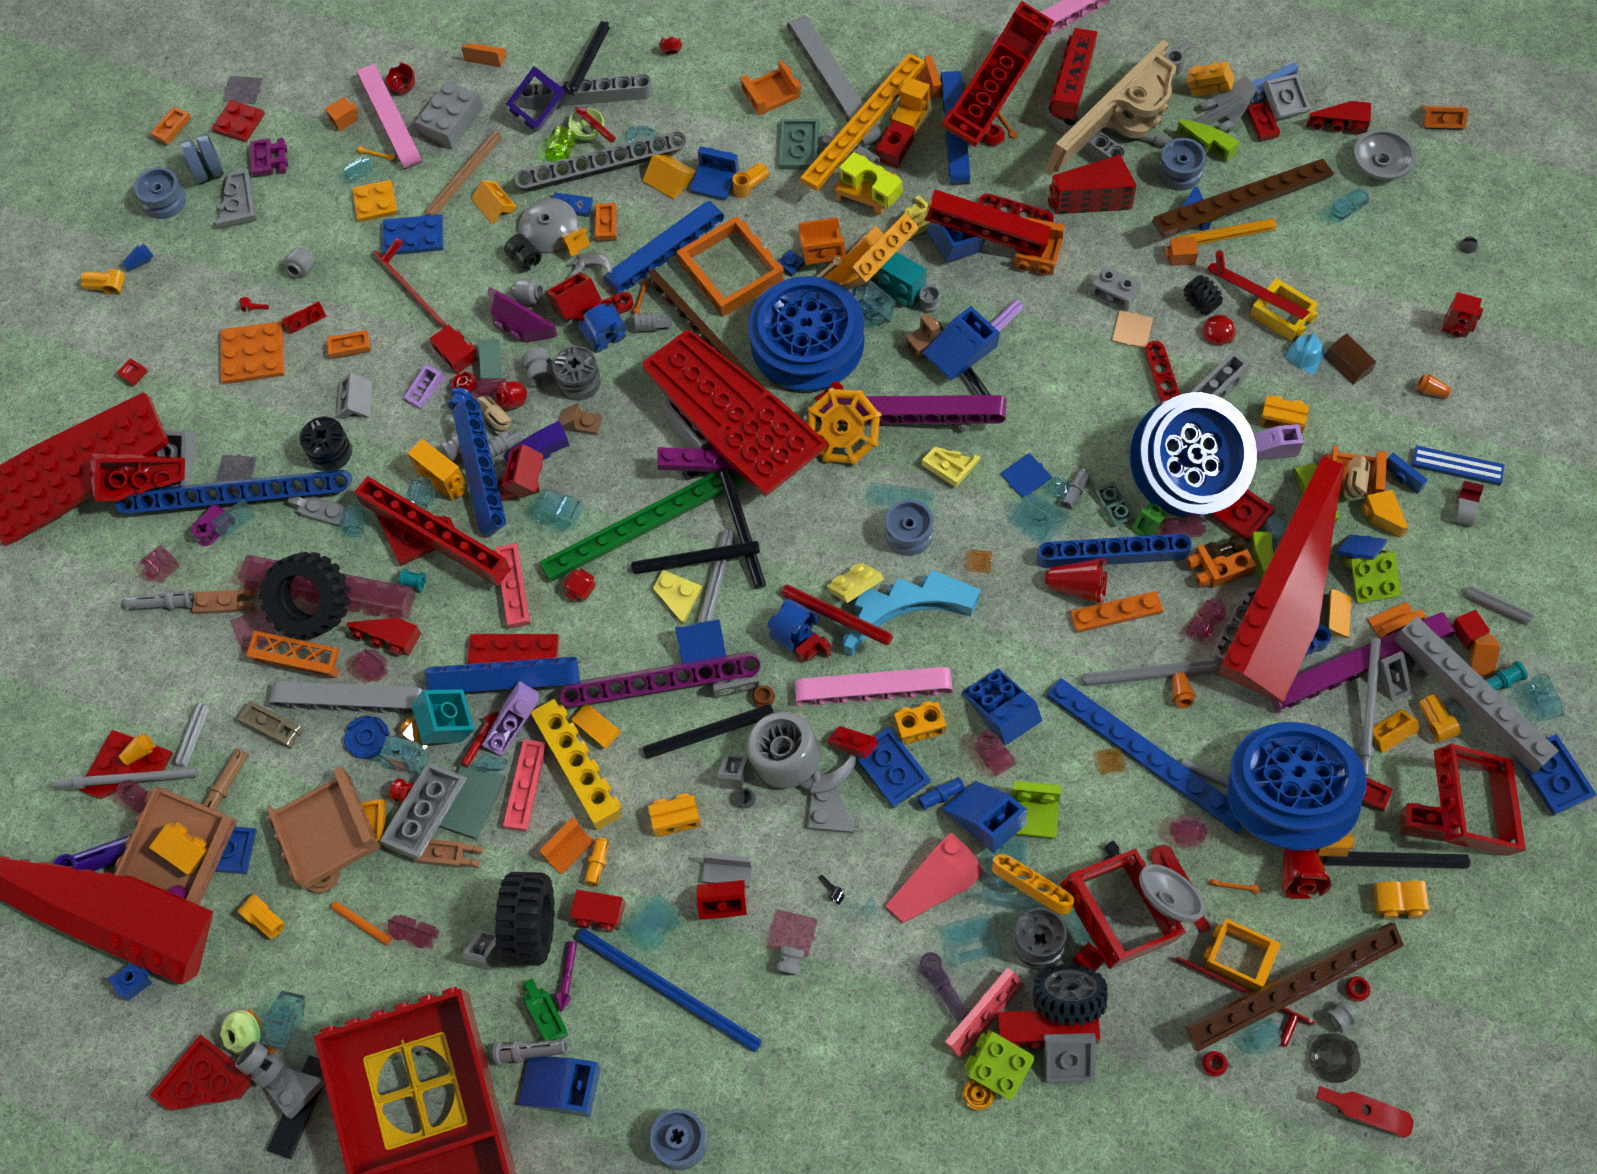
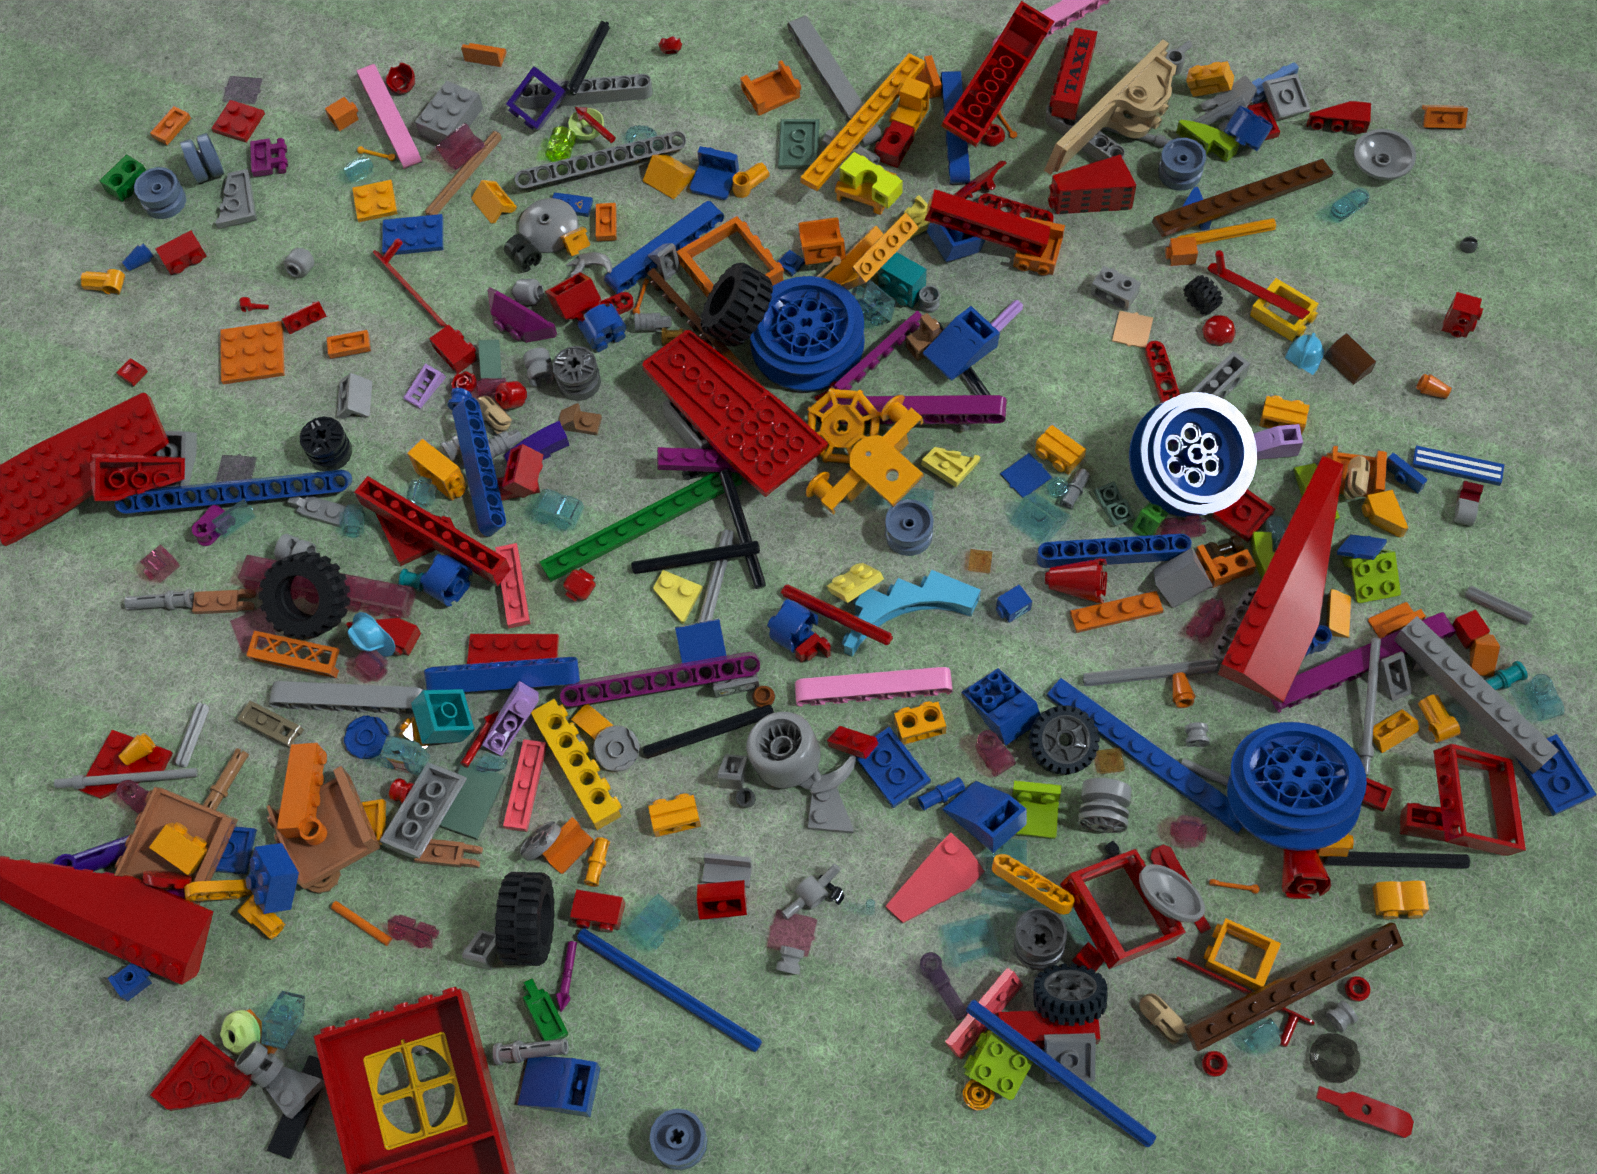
none -> green brick [99,154,146,202]
none -> red tile [142,870,192,889]
none -> red brick [155,230,207,275]
none -> light orange beam [184,879,252,901]
none -> blue brick [246,843,299,914]
none -> light grey wheel [274,534,316,560]
none -> orange hinge [277,743,327,845]
none -> medium azure piece [347,612,395,657]
none -> blue brick [420,554,473,606]
none -> clear pink panel [436,123,485,171]
none -> light grey tile [520,821,561,861]
none -> light grey tile [593,725,640,772]
none -> light grey slope [648,243,681,281]
none -> pearl gold bush [661,328,684,346]
none -> black tyre [700,263,773,347]
none -> light grey piece [781,864,841,920]
none -> light orange piece [806,395,924,515]
none -> magenta plate [833,310,923,390]
none -> red piece [954,161,1007,199]
none -> blue axle [966,1000,1156,1147]
none -> blue brick [996,584,1032,623]
none -> wheel [1028,705,1100,775]
none -> light orange brick [1035,425,1086,475]
none -> light grey wheel [1078,778,1132,833]
none -> tan arm [1139,993,1187,1045]
none -> light grey slope [1153,548,1213,608]
none -> light grey wheel [1185,722,1210,747]
none -> blue brick [1223,106,1273,151]

